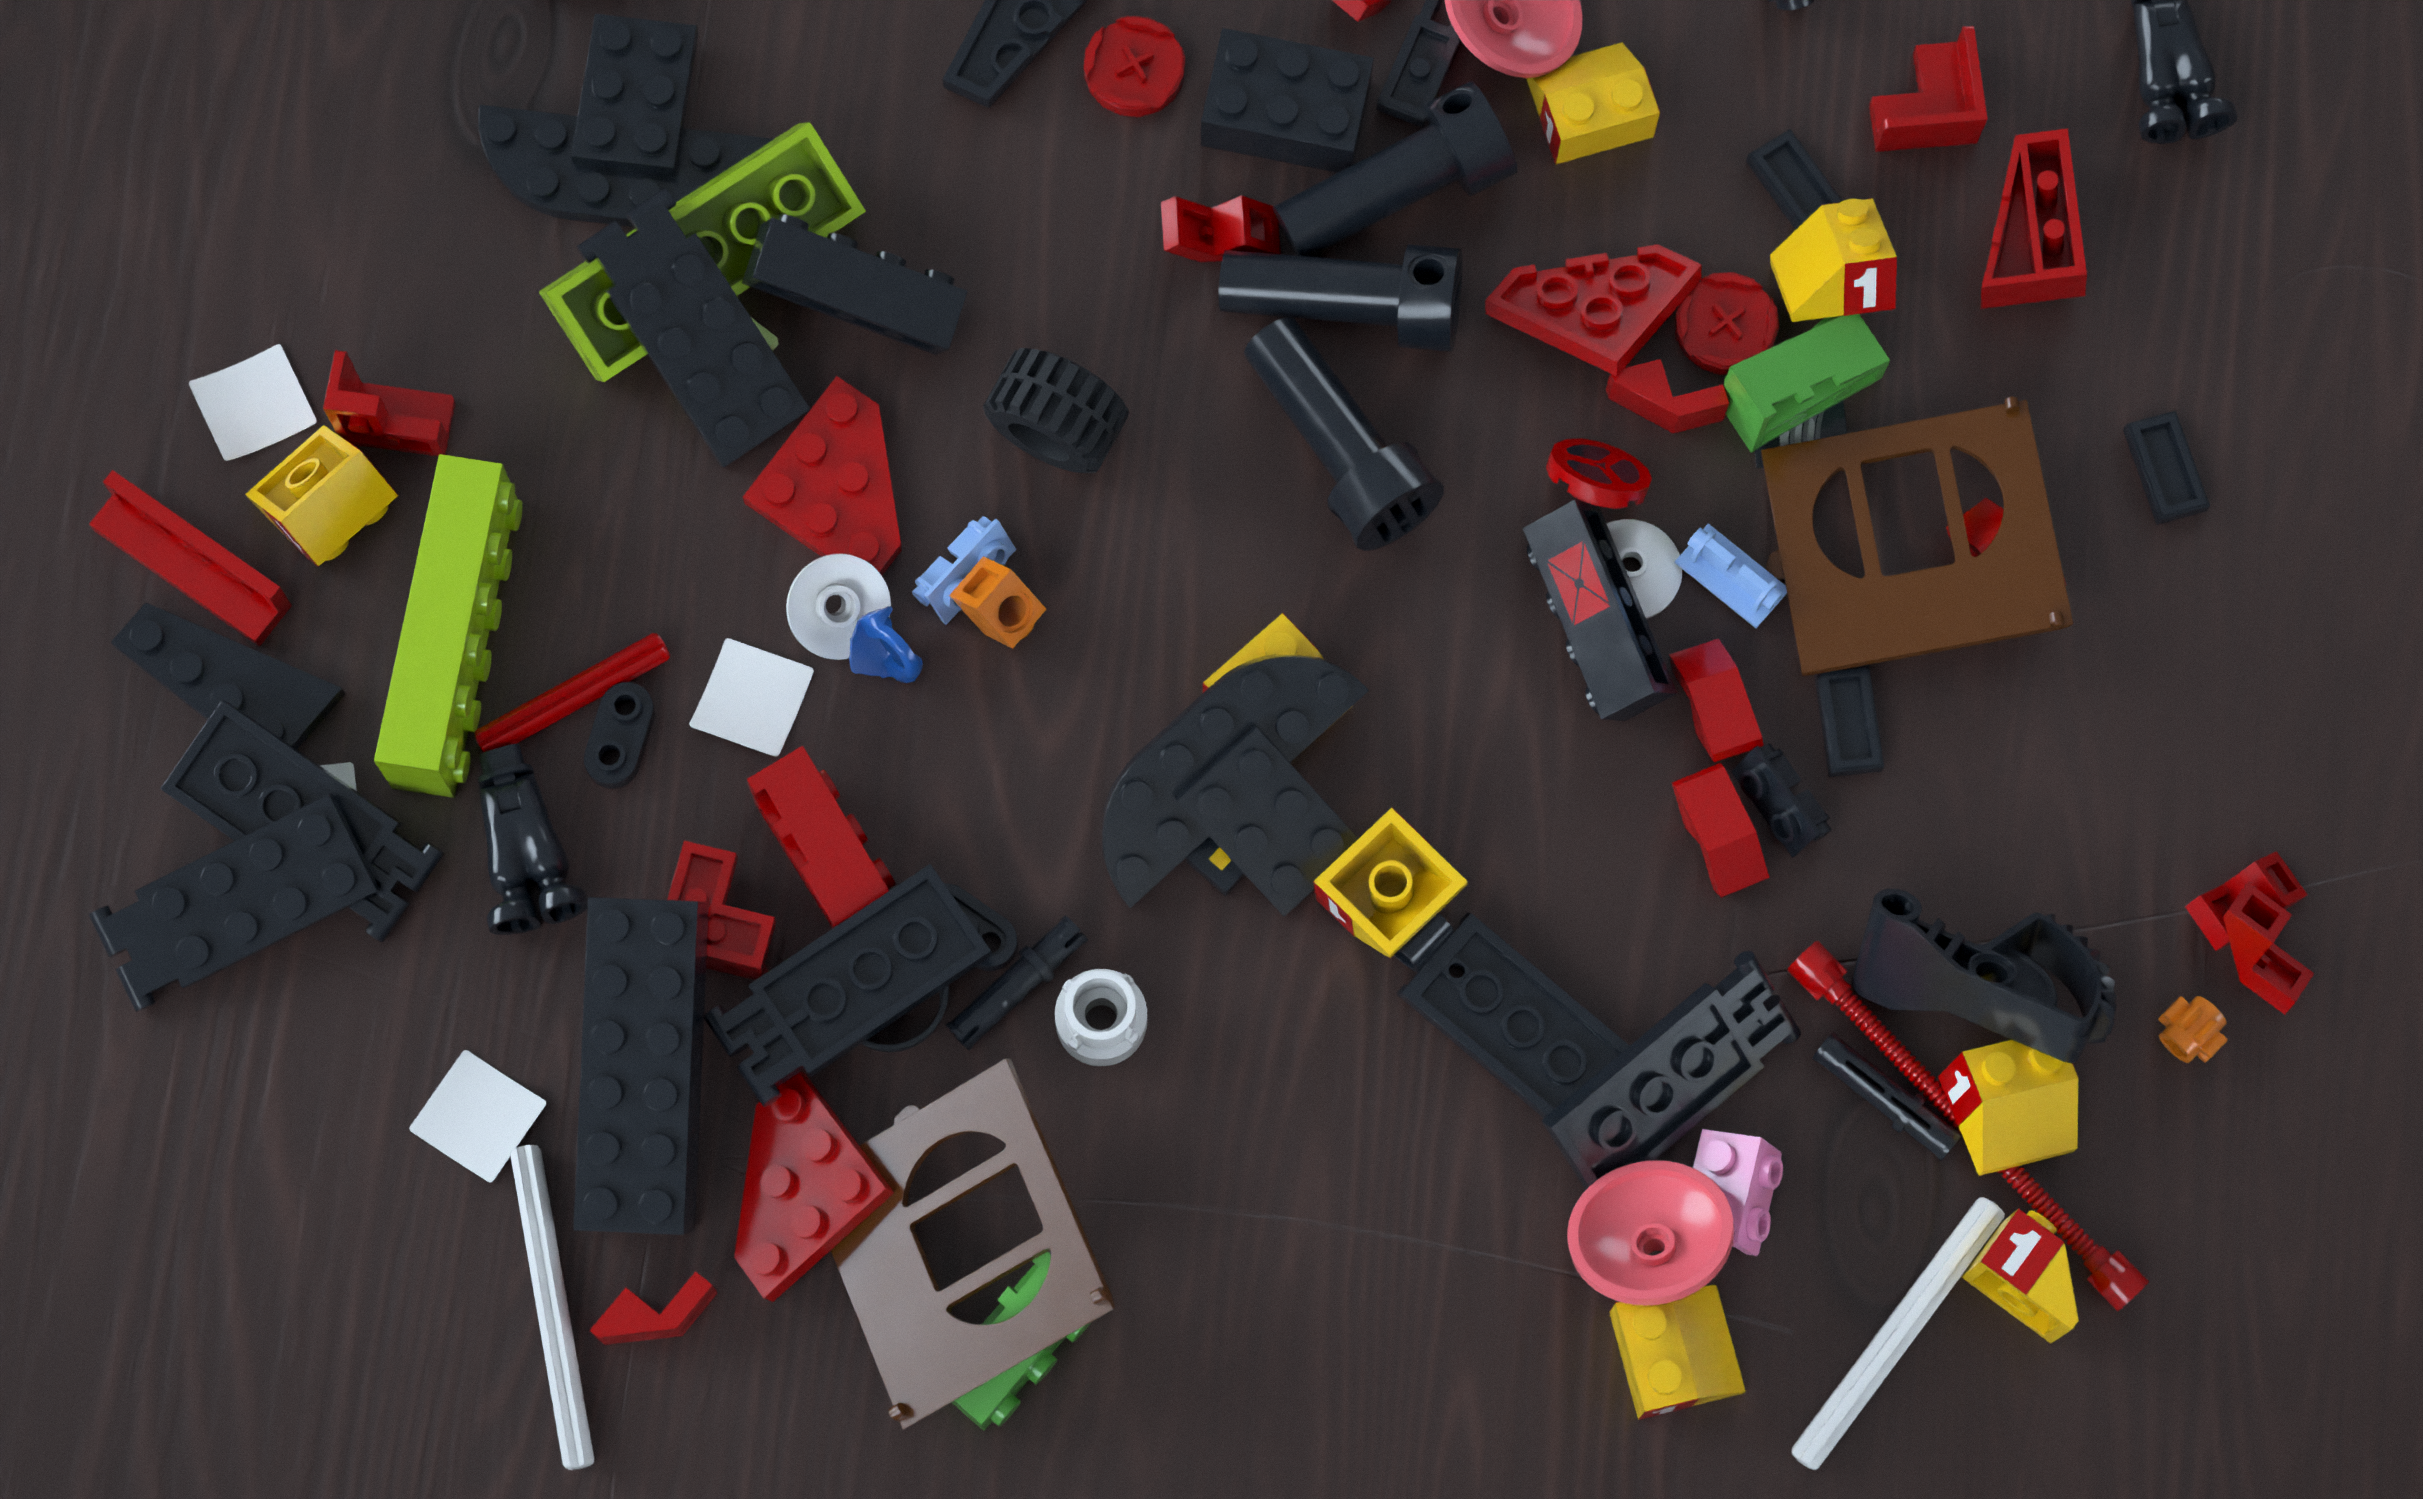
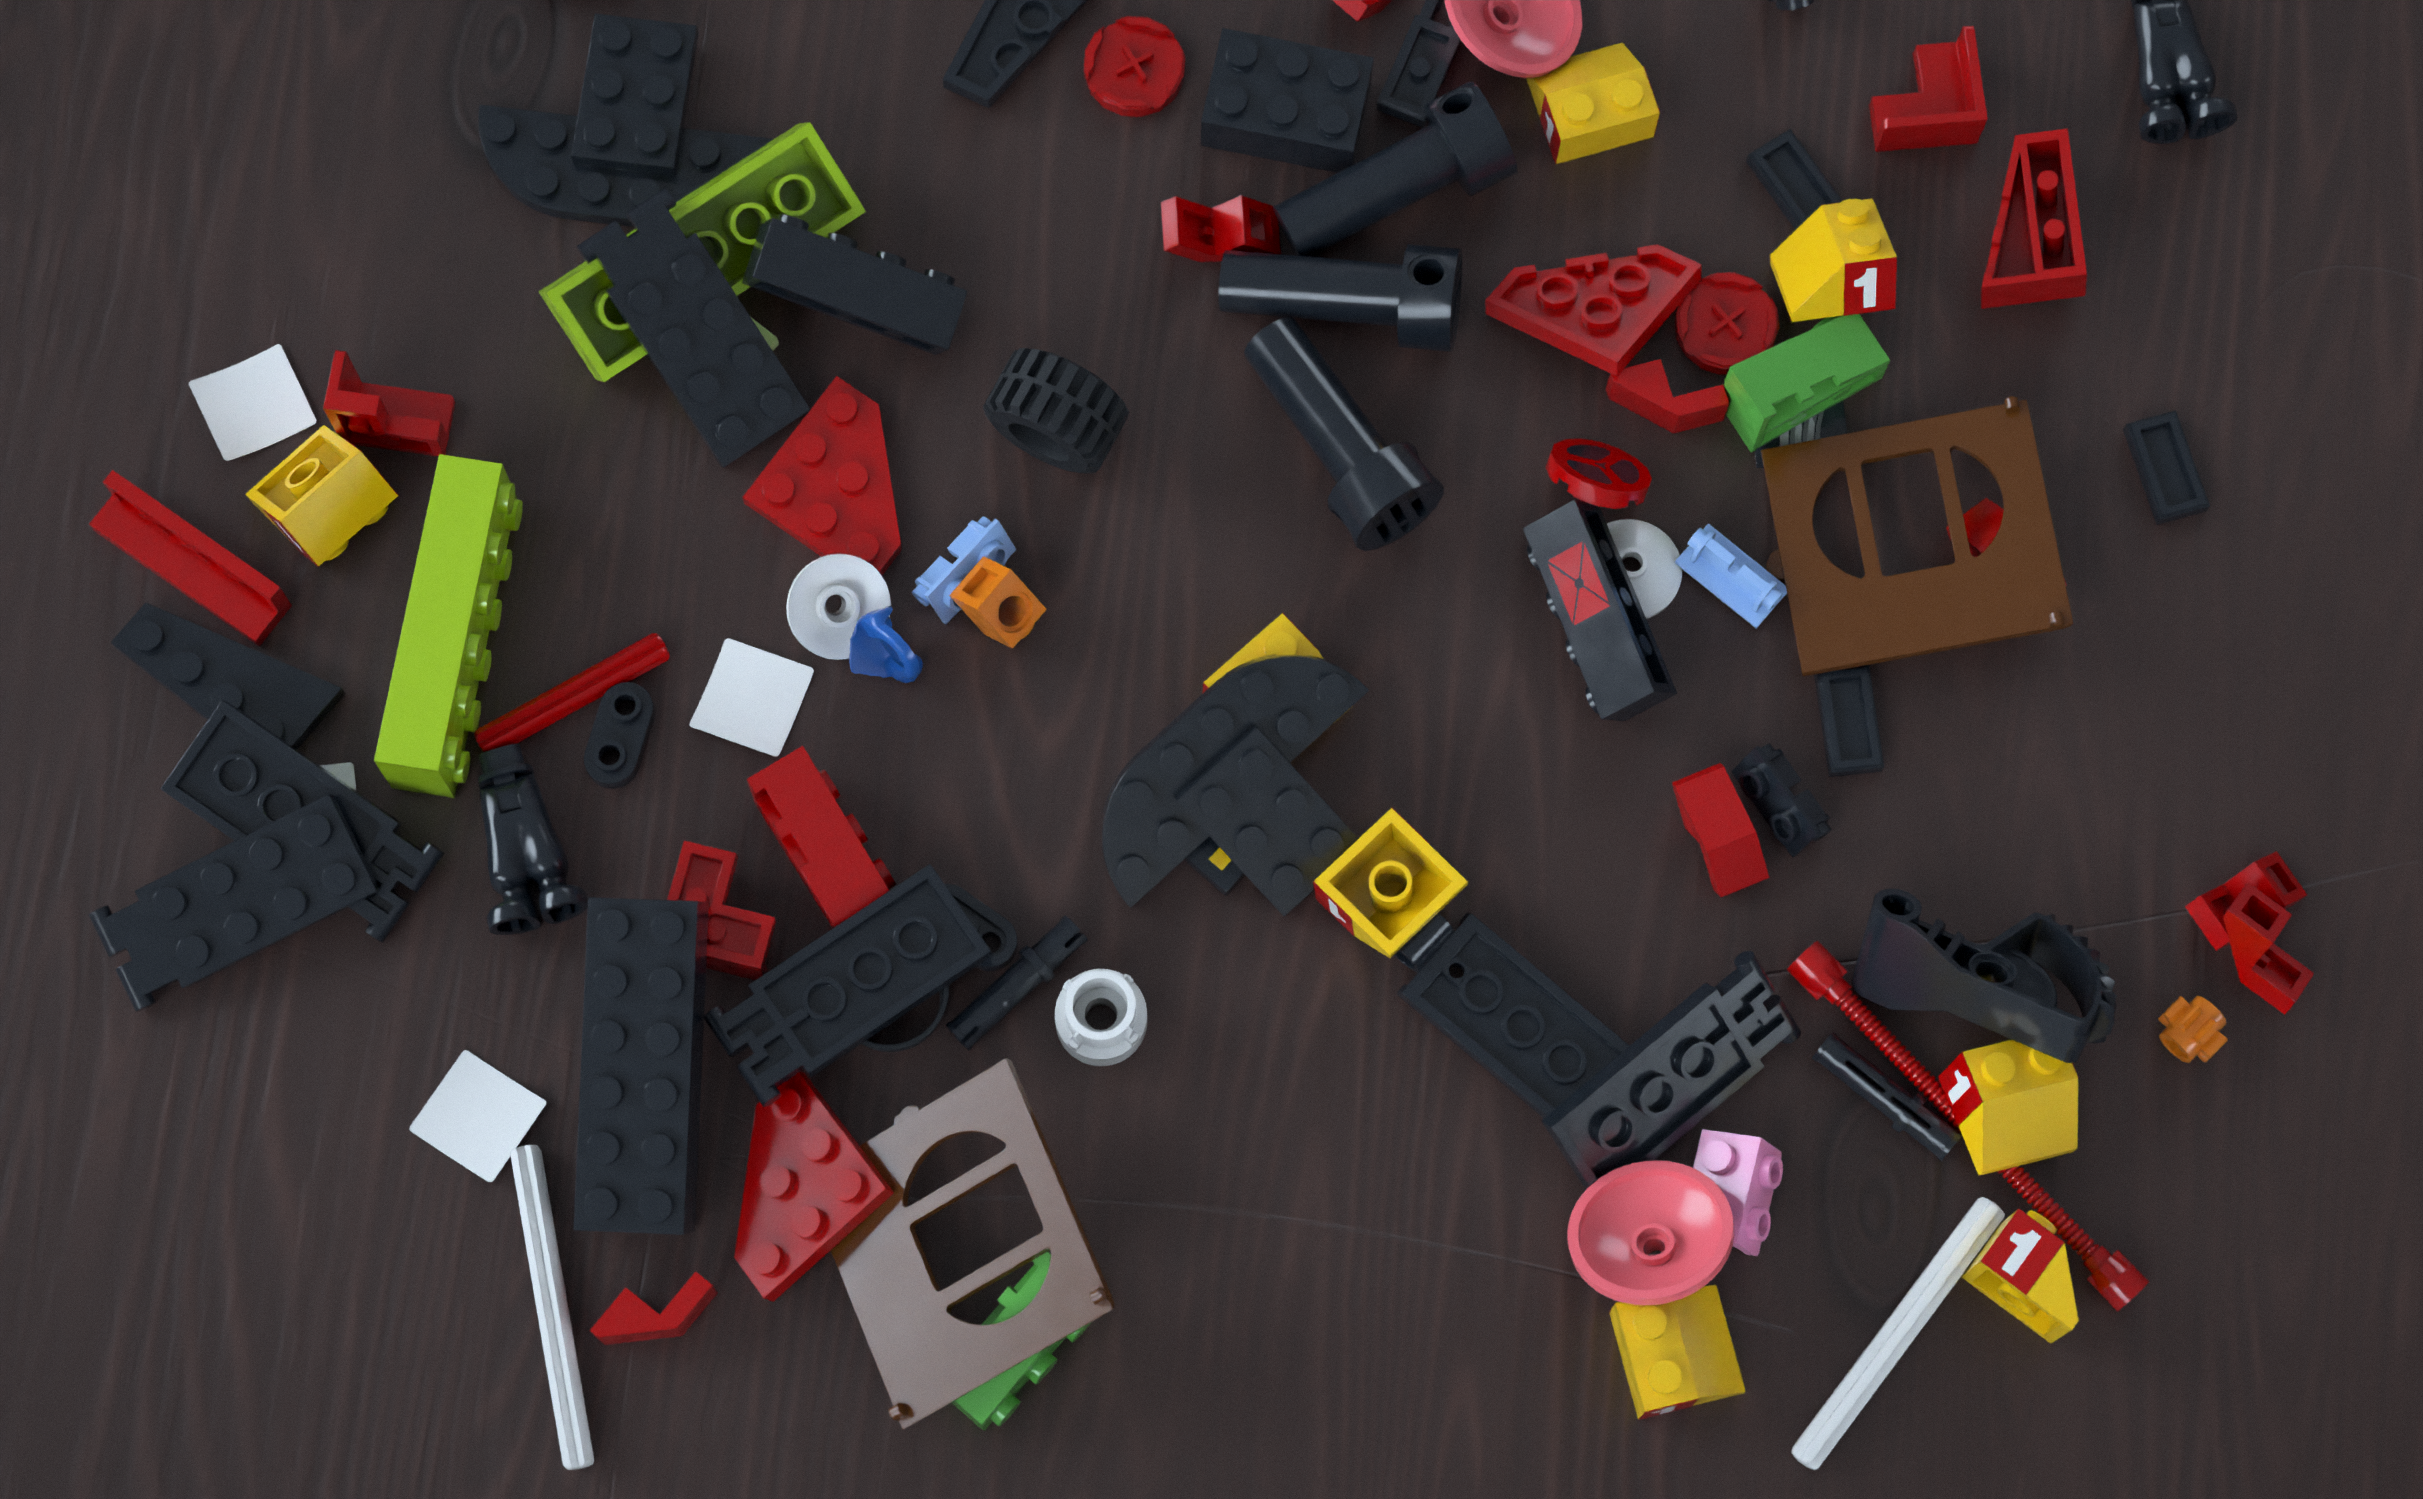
red slope [1669,638,1764,762] -> none

